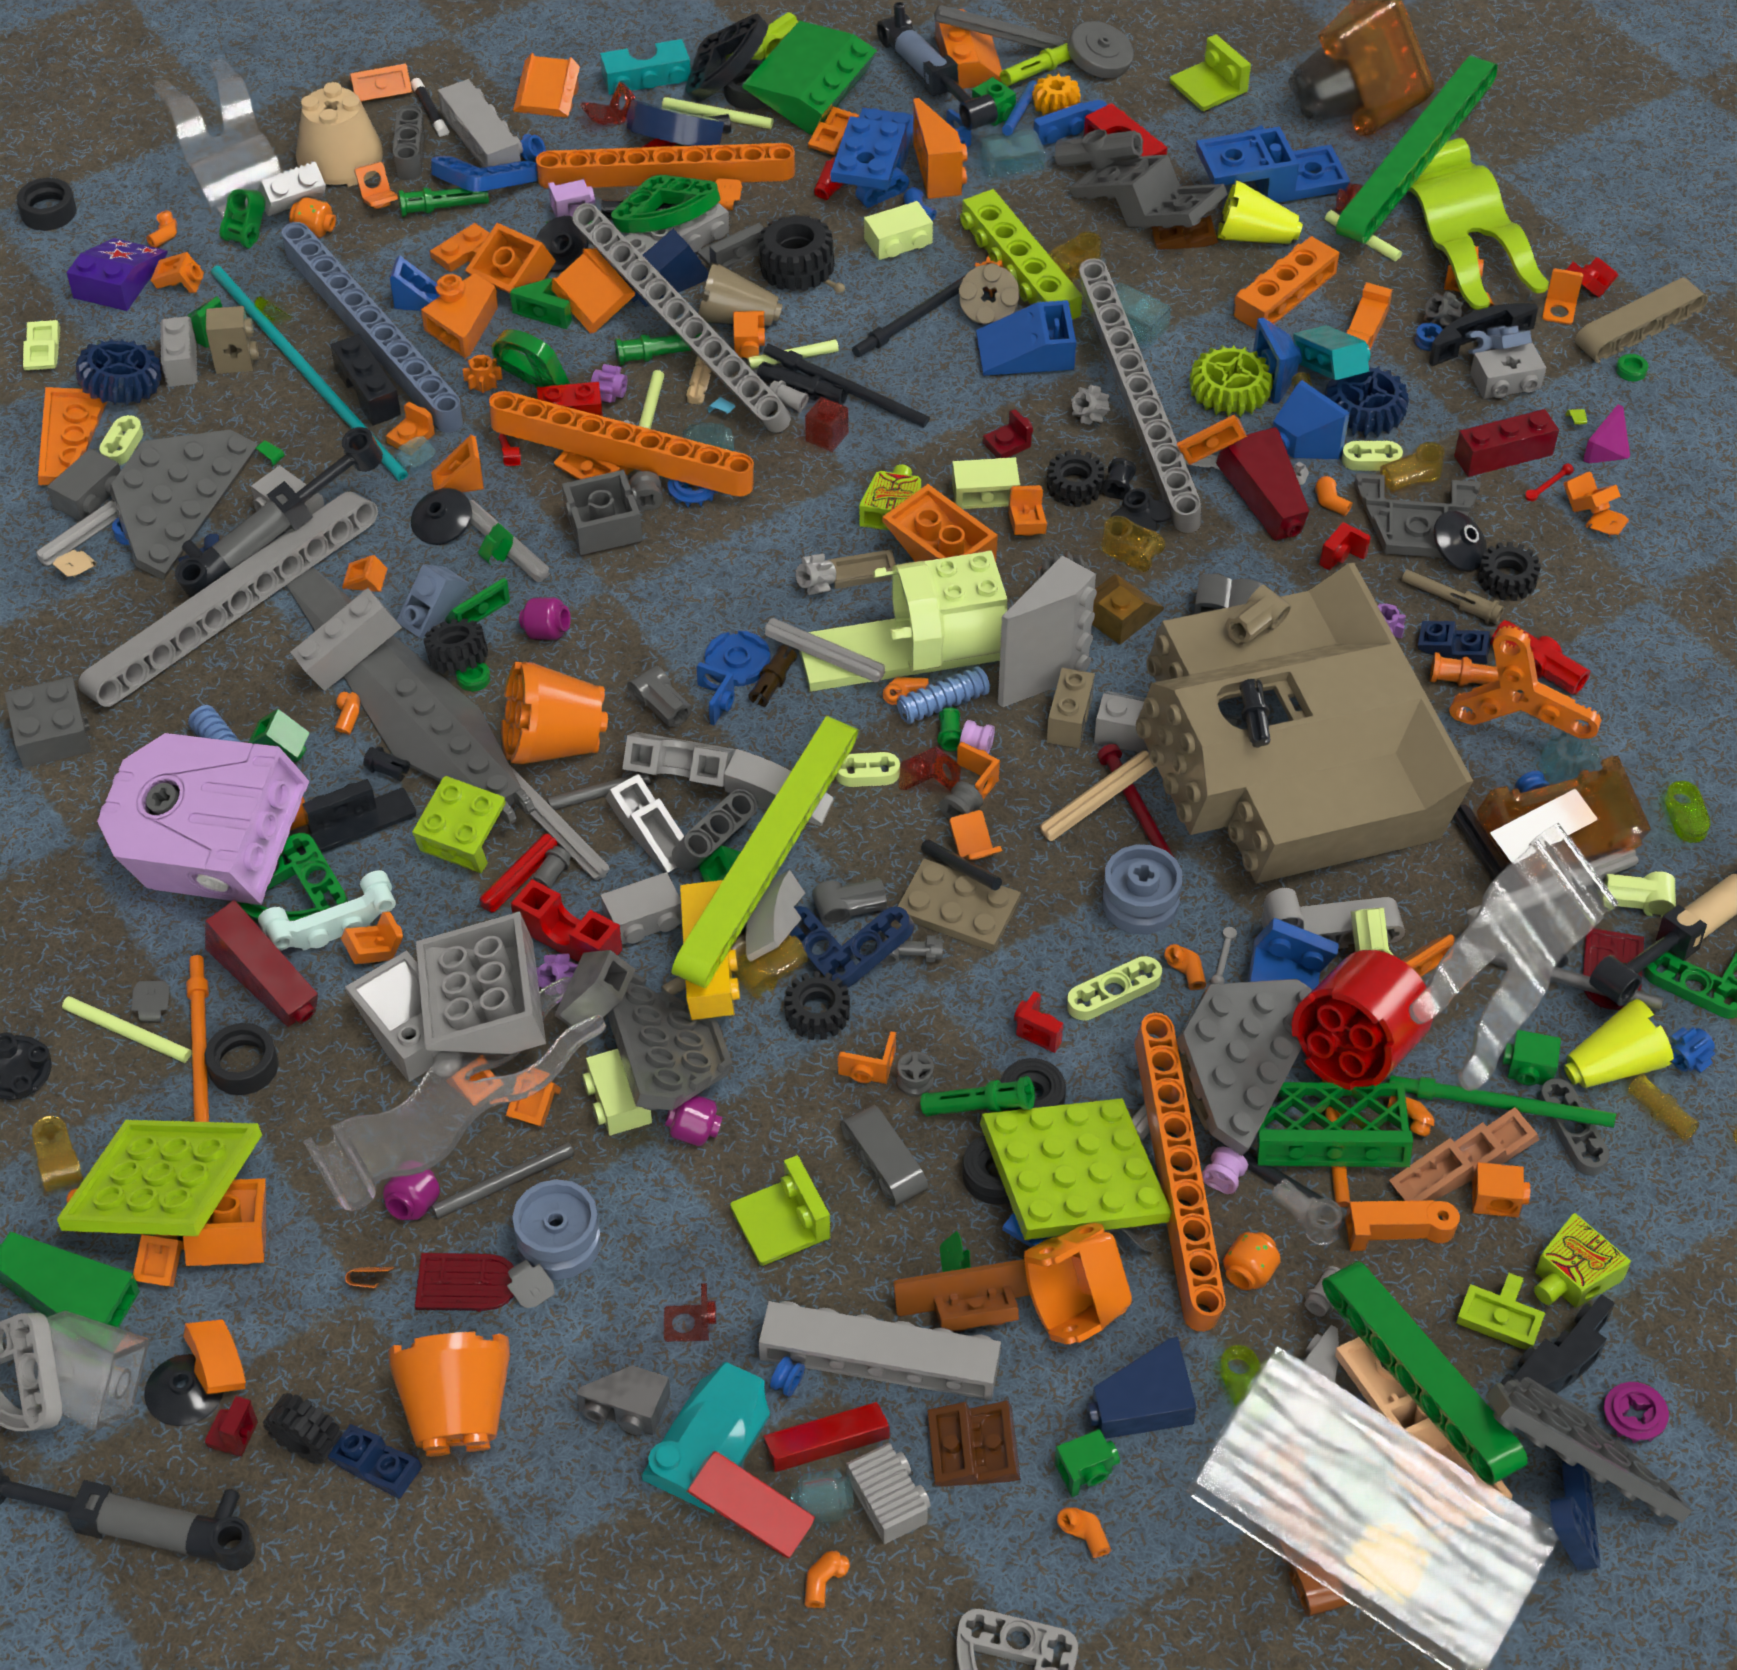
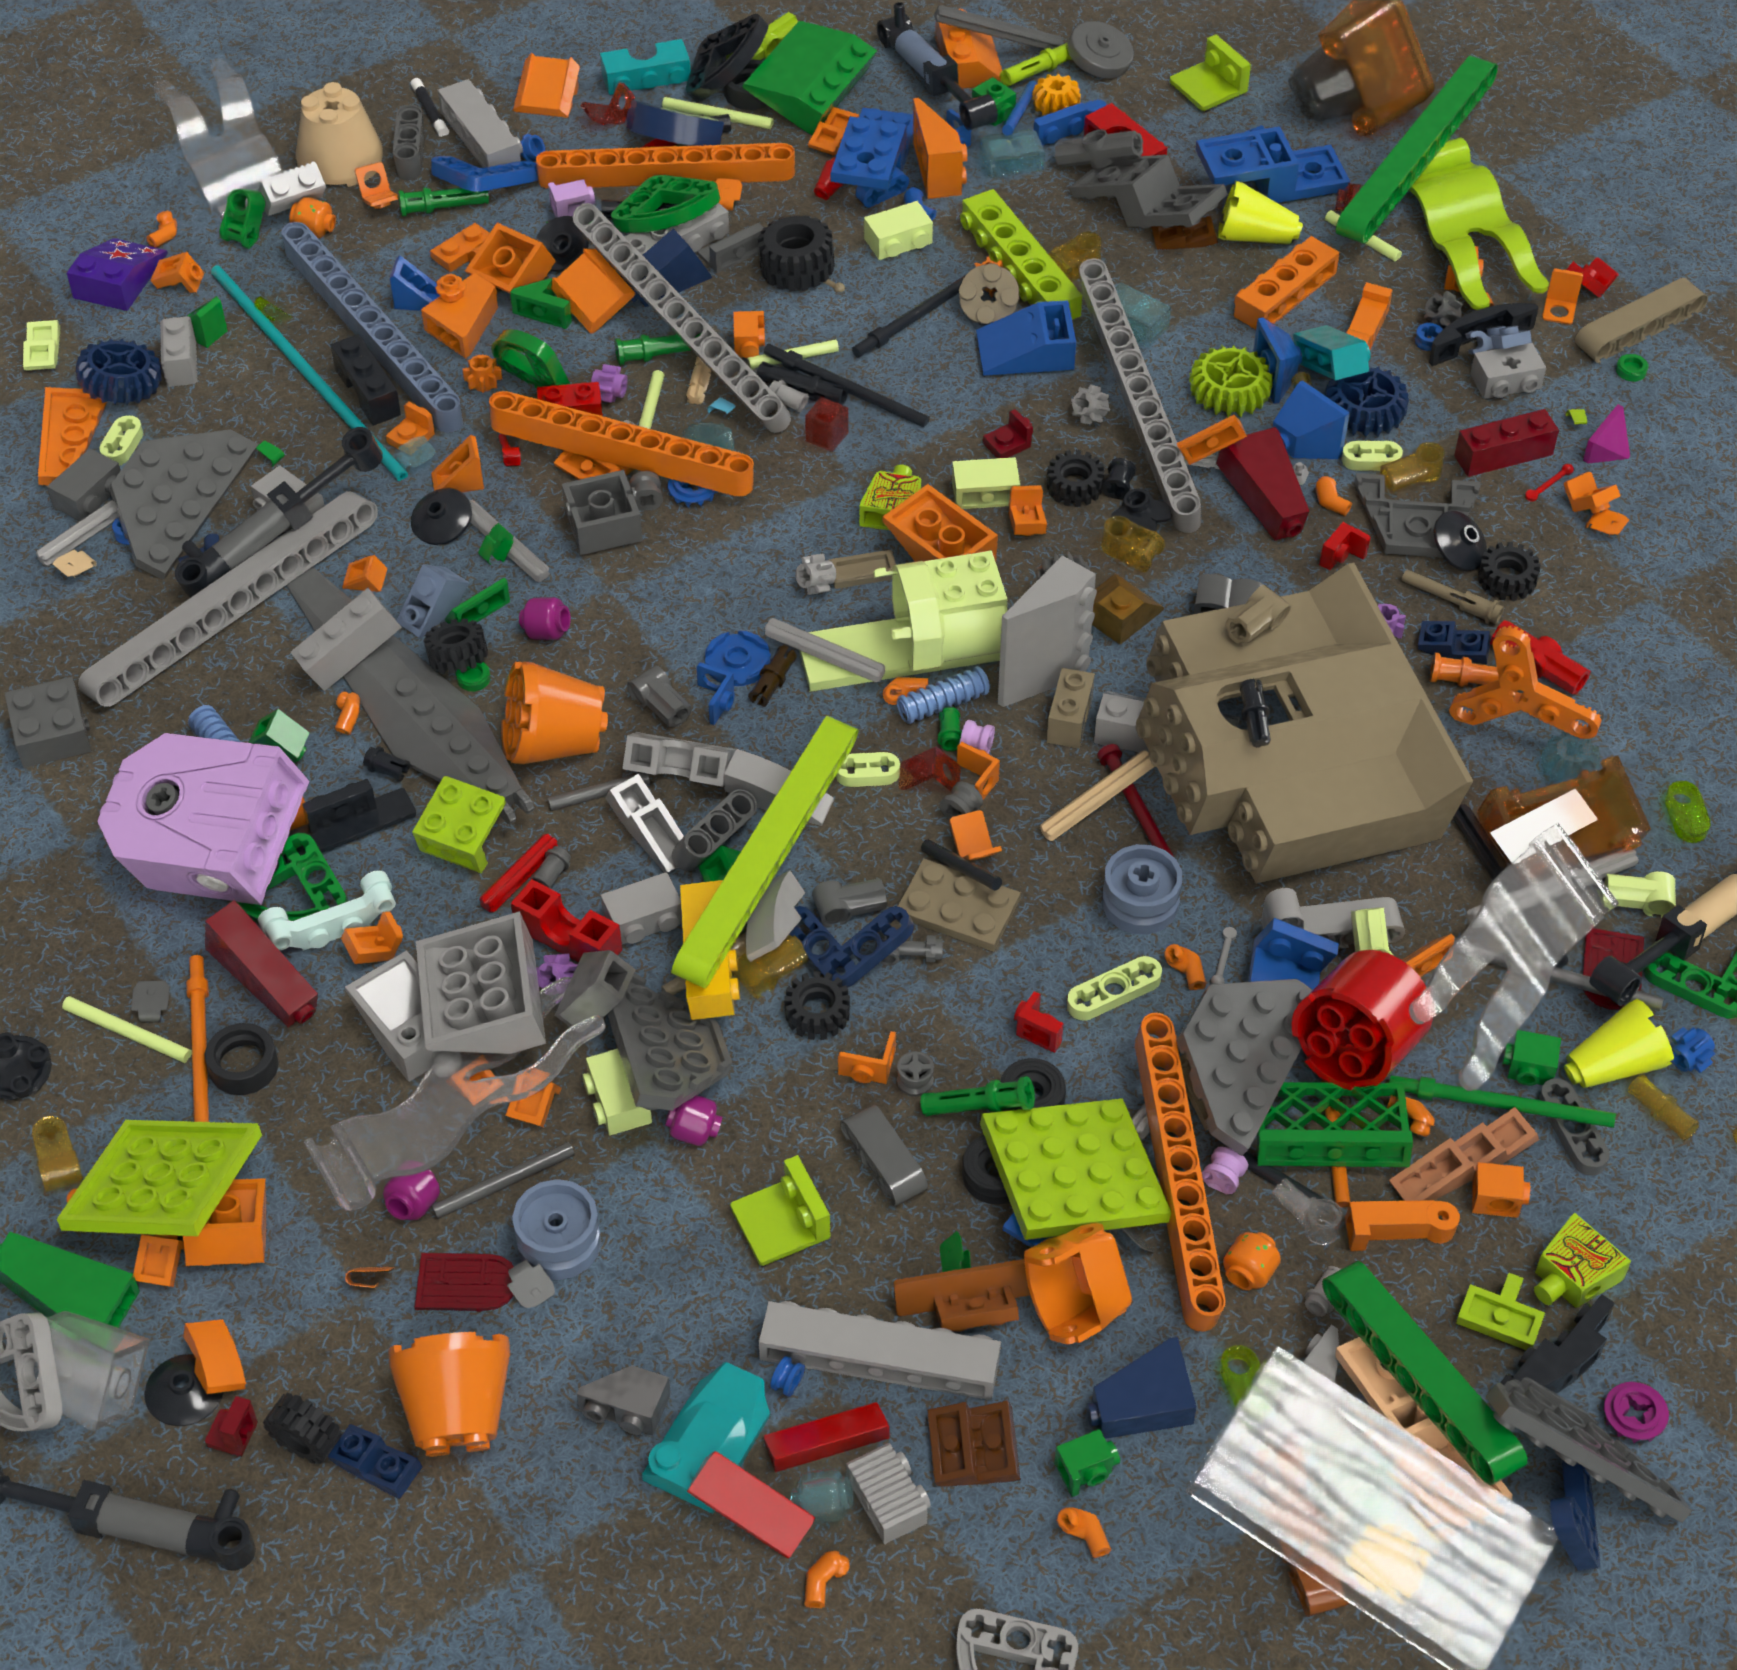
black tyre [16,177,77,231] -> none
dark tan brick [206,306,259,374] -> none
orange panel [349,64,412,102] -> none
light grey axle [510,766,610,881] -> none
clear red bracket [664,1283,716,1342] -> none
dark tan cone [698,262,783,326] -> none
blue bush [1515,771,1551,804] -> none

